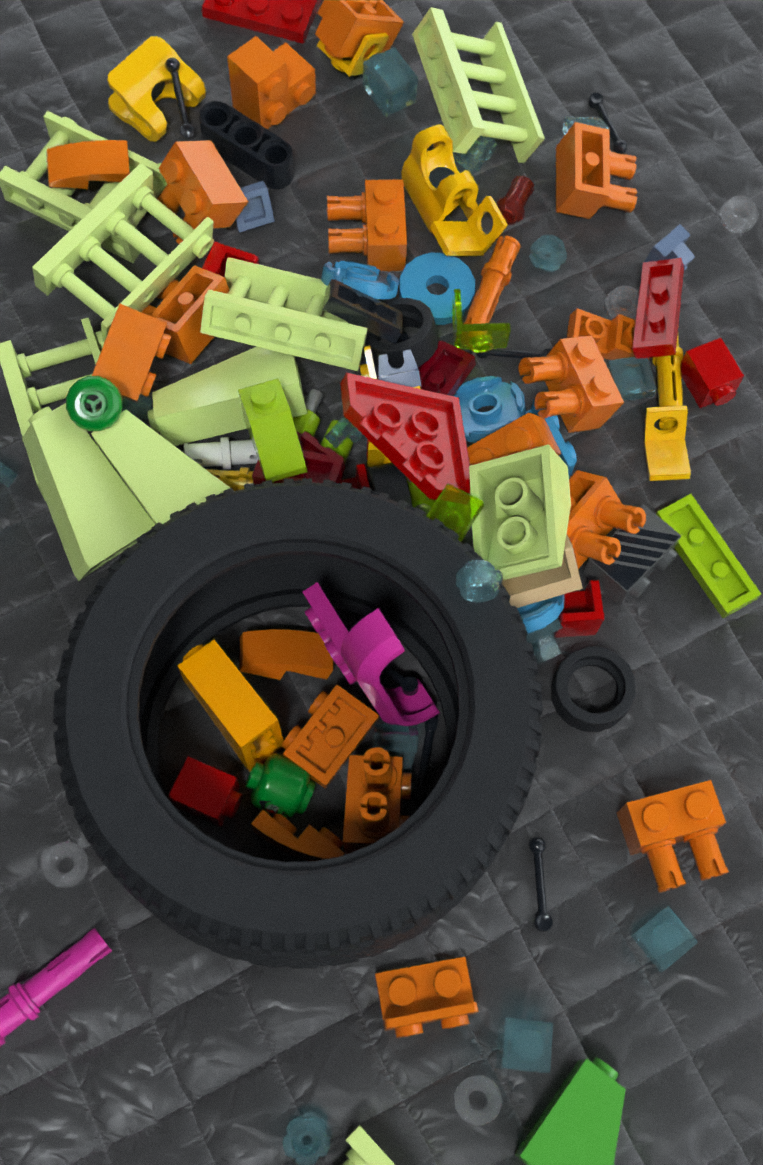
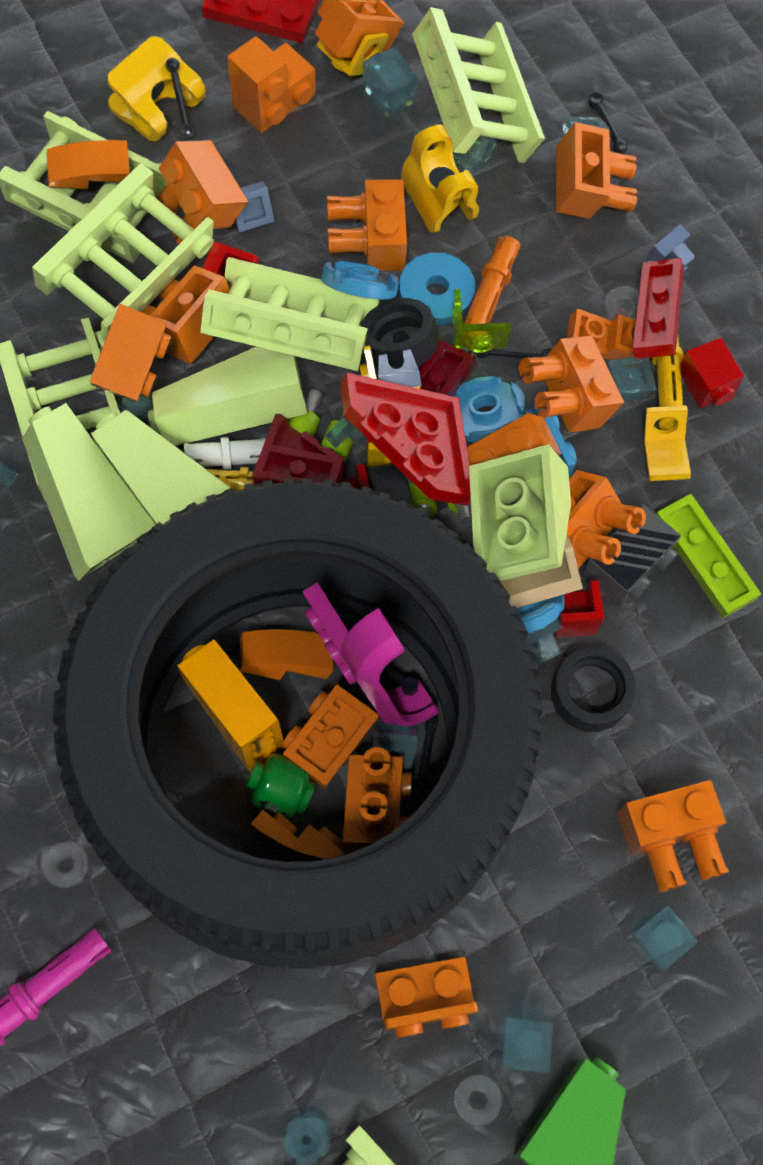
green head [66,376,123,431] -> none
red brick [168,756,243,827] -> none
black beam [199,101,294,189] -> none
lime slope [238,378,307,482] -> none
black plate [323,279,403,344] -> none
clear neon green bracket [426,484,484,542] -> none
yellow bracket [430,196,508,256] -> none
clear light blue plate [456,560,503,603] -> none
clear red pin [496,175,535,225] -> none
black hinge [529,837,553,932] -> none
clear light blue plate [530,235,567,272] -> none
clear plate [719,196,758,233] -> none

